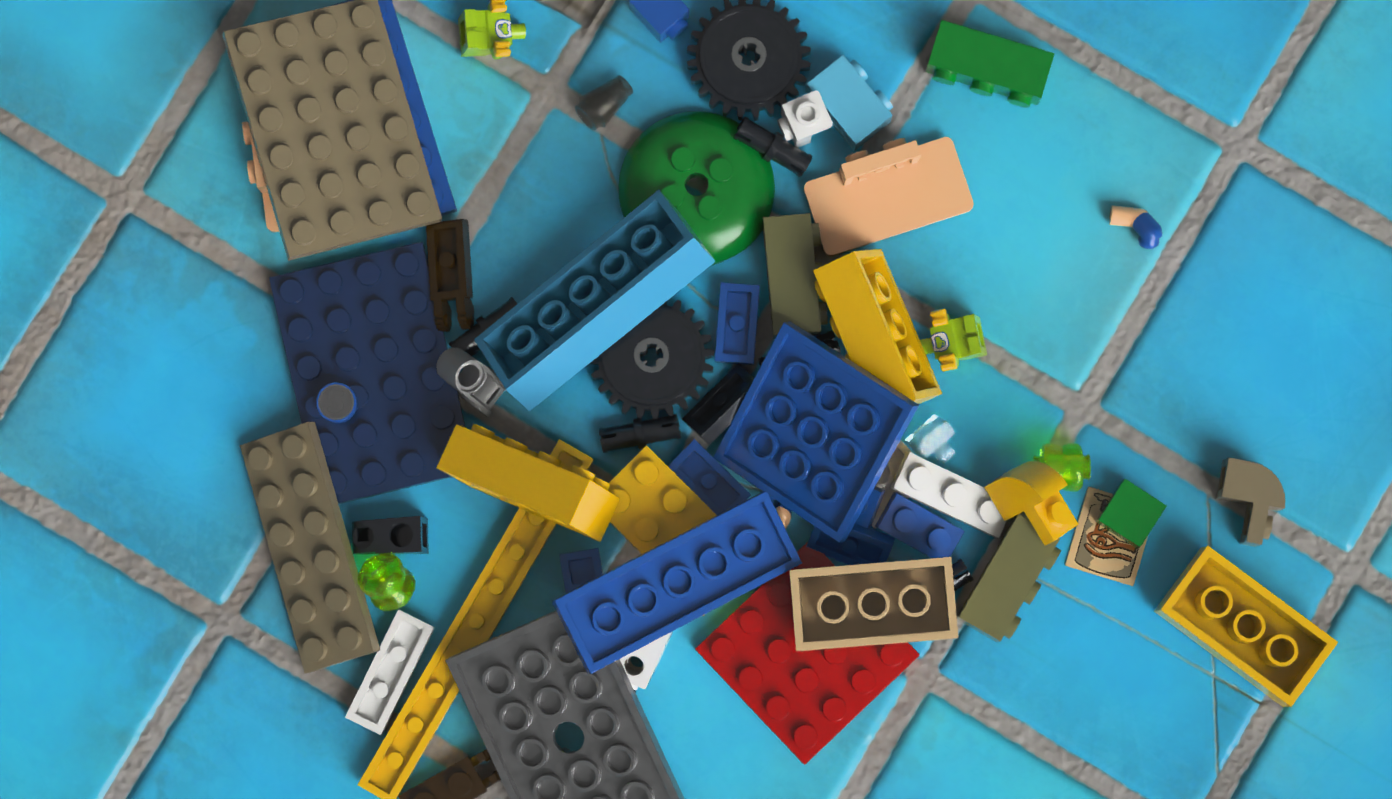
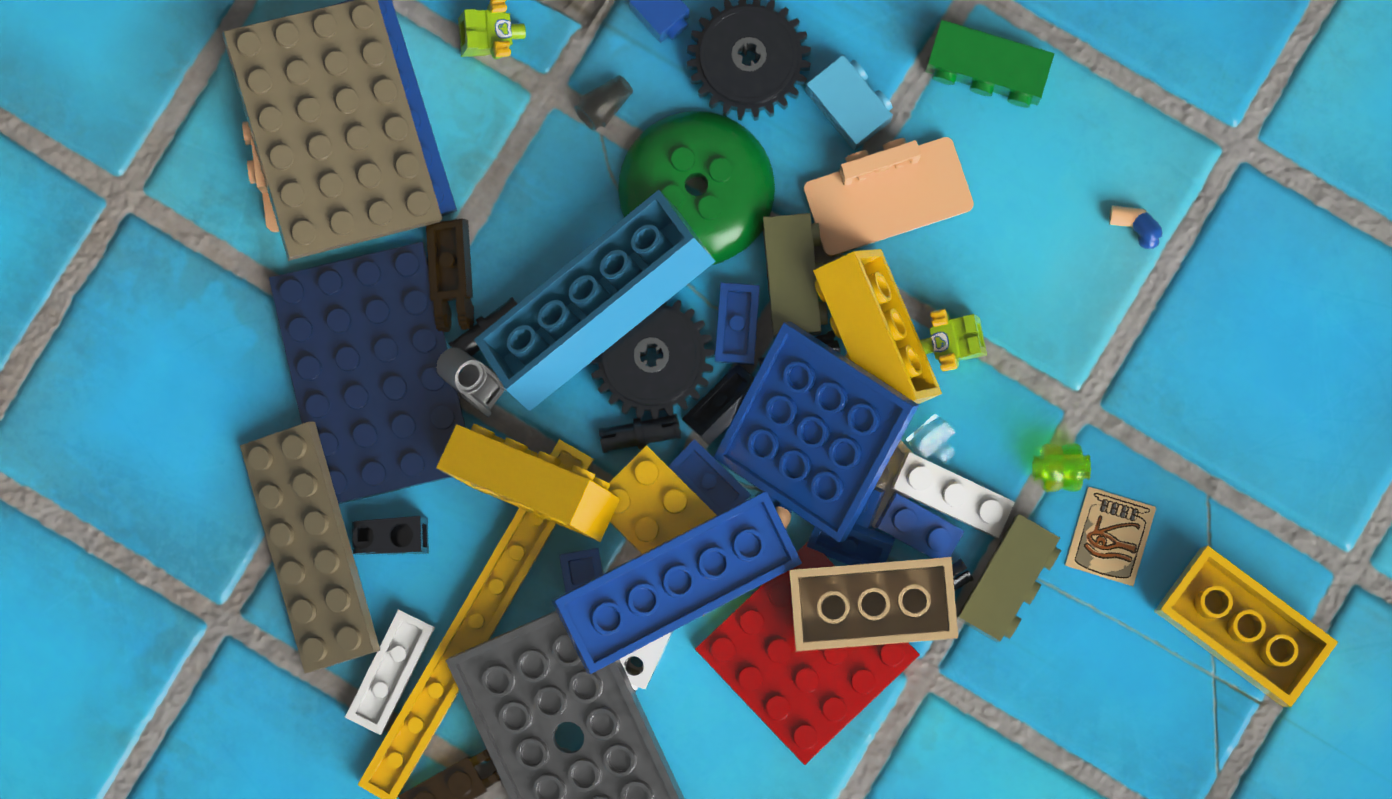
tile [316,382,358,423] -> none
clear neon green piece [358,553,416,611] -> none
black pin [733,116,813,177] -> none
white bracket [777,90,832,148] -> none
yellow brick [984,461,1079,546] -> none
green piece [1095,479,1167,549] -> none
dark tan brick [1216,457,1285,547] -> none

